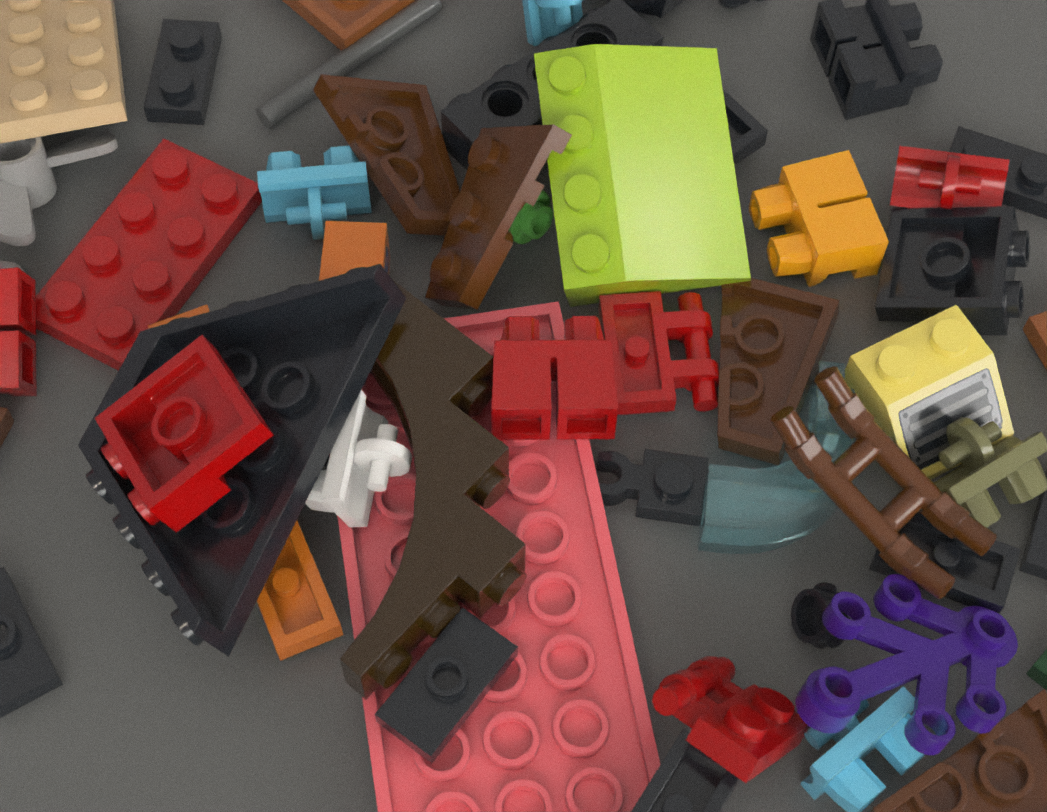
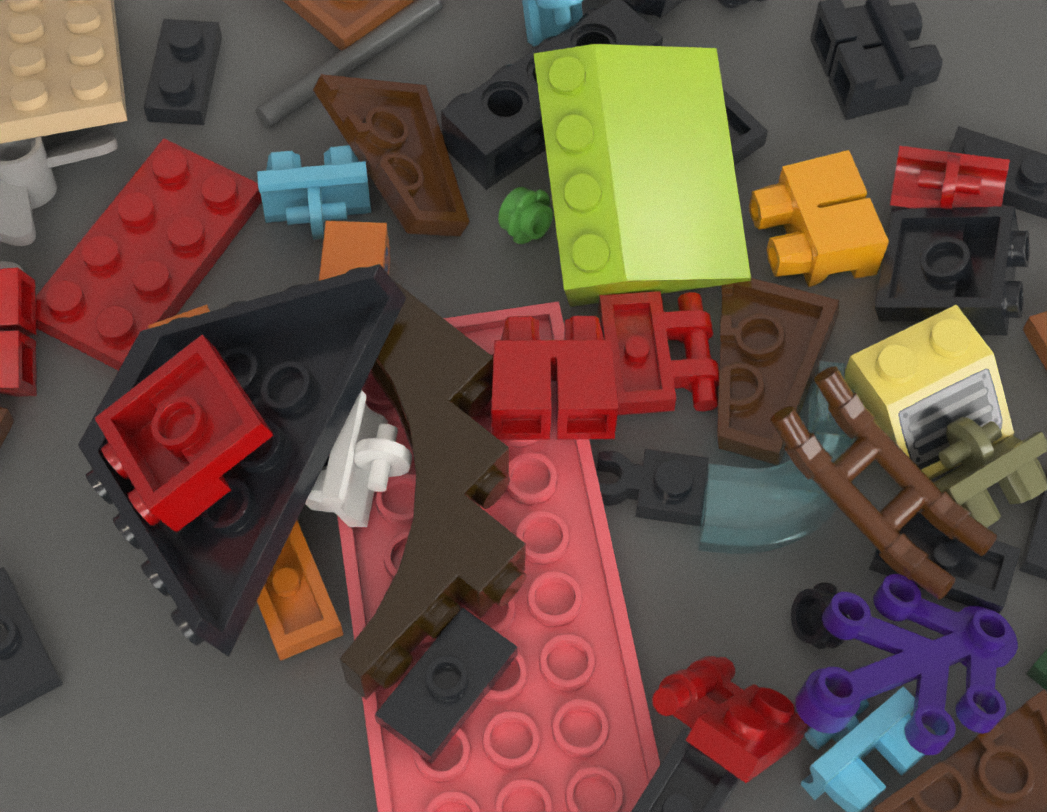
reddish brown wing [425,124,572,310] -> none

